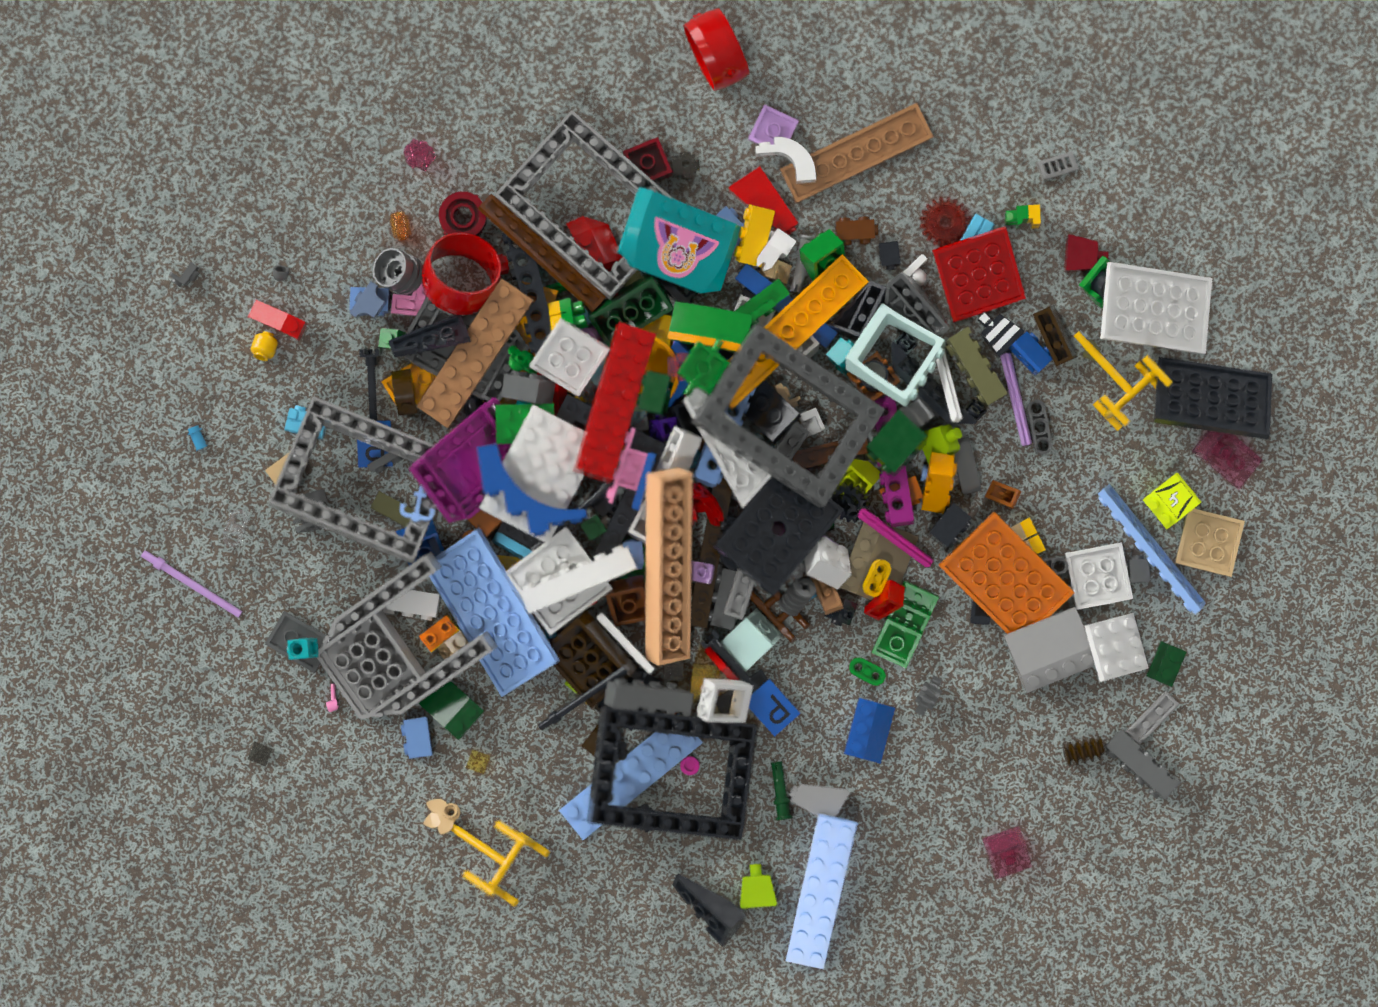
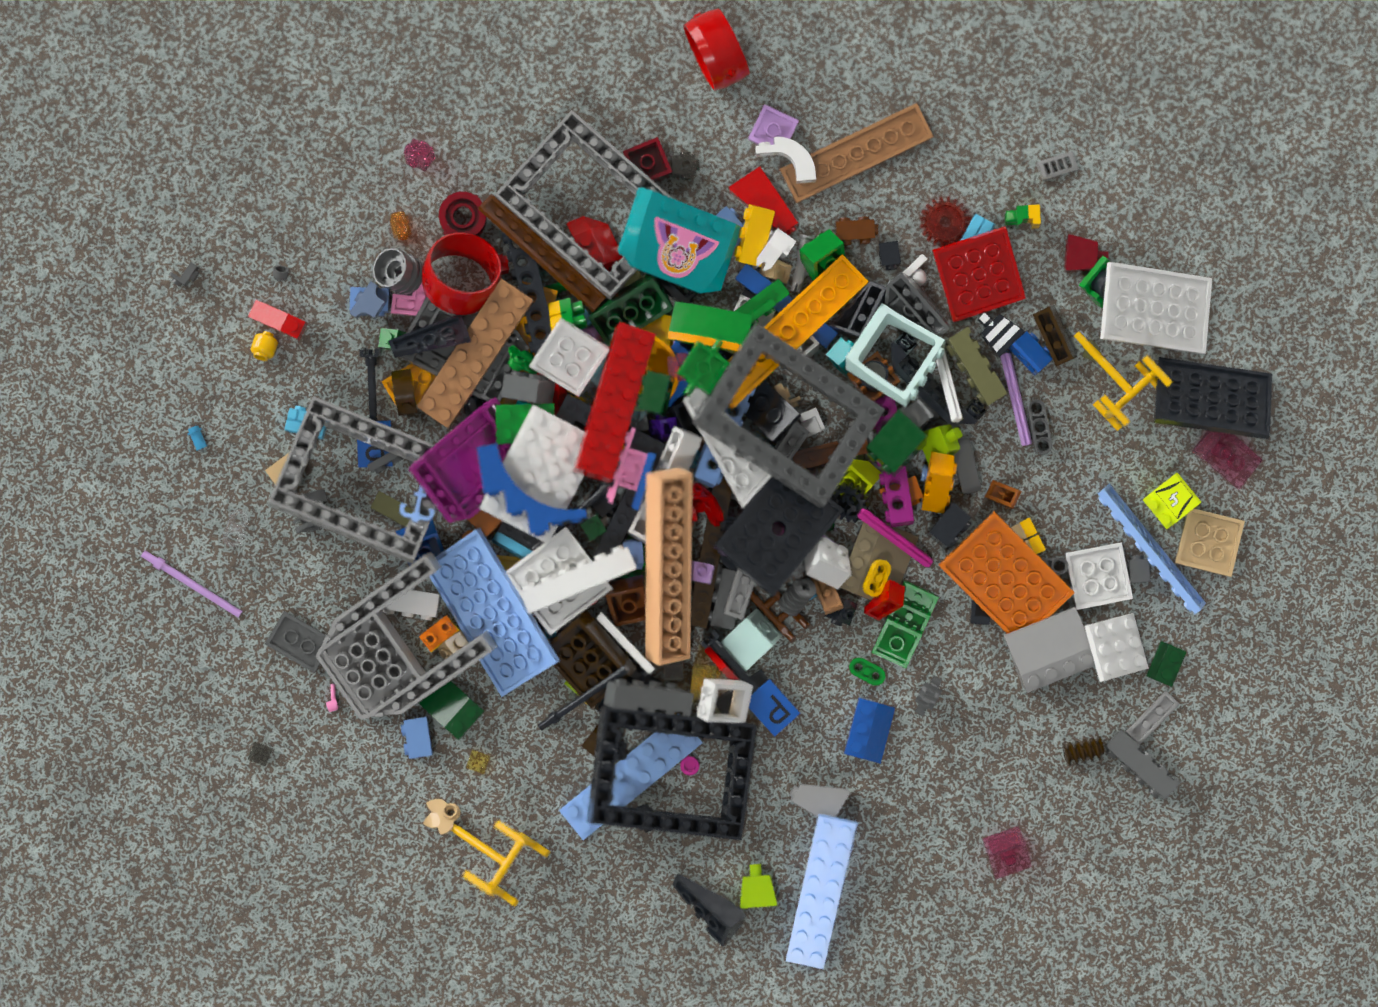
teal brick [287,638,319,660] -> none
dark green pin [770,761,793,821] -> none

